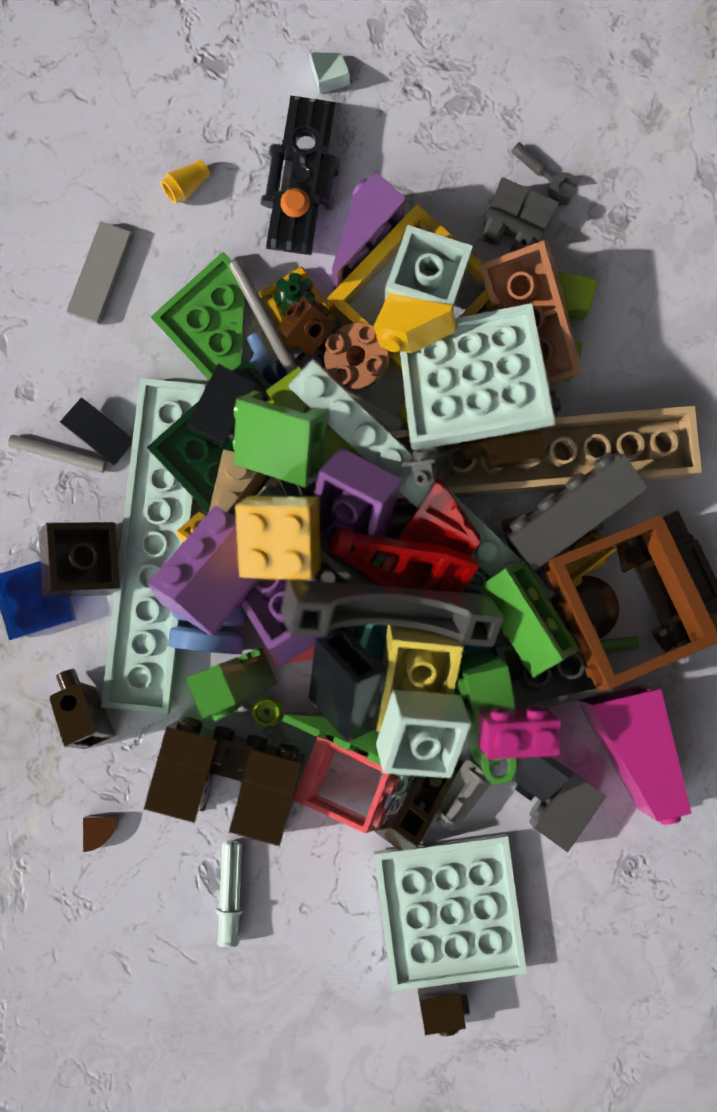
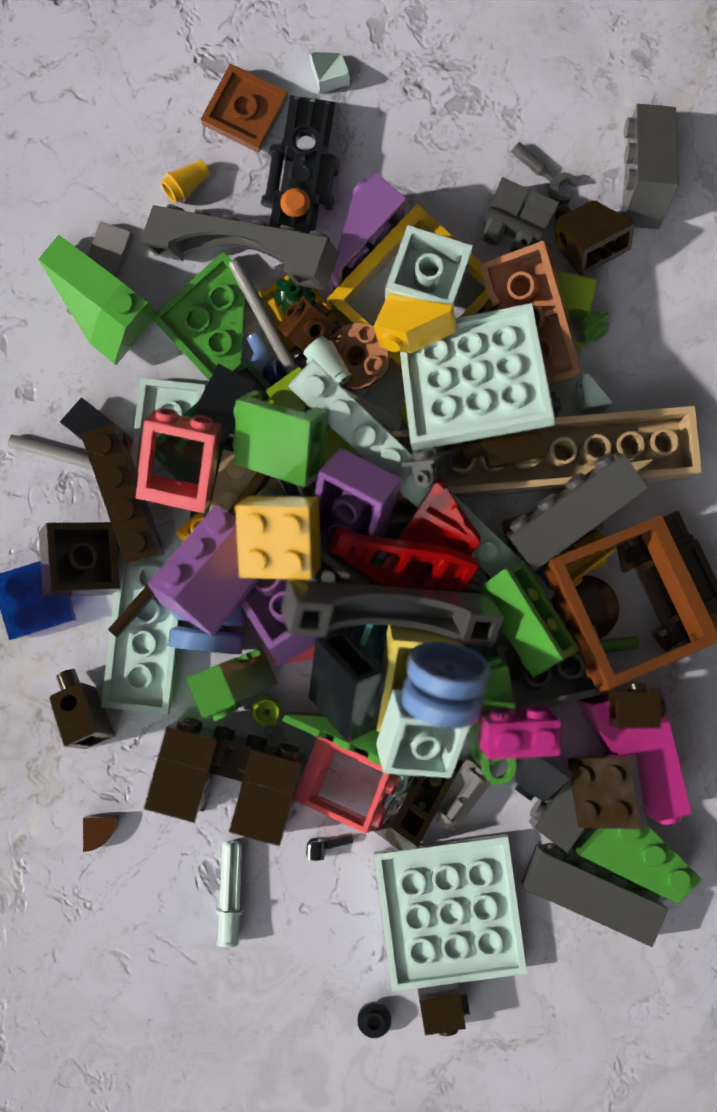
none -> bright green wedge [38,235,158,365]
none -> dark brown brick [81,423,165,565]
none -> dark brown bar [108,584,155,638]
none -> coral window [136,408,222,513]
none -> dark grey arch [140,204,339,291]
none -> dark orange plate [201,63,288,153]
none -> light aqua cone [303,336,352,386]
none -> black hand [306,835,353,861]
none -> black plate [357,1002,391,1038]
none -> medium blue wheel [401,641,491,729]
none -> dark grey brick [521,844,668,947]
none -> dark brown torso [555,201,635,276]
none -> dark brown plate [568,754,648,830]
none -> bright green wedge [572,826,702,904]
none -> light aqua slope [576,374,612,414]
none -> bright green plate [578,311,610,344]
none -> dark brown brick [608,683,666,728]
none -> dark grey wedge [621,104,679,229]

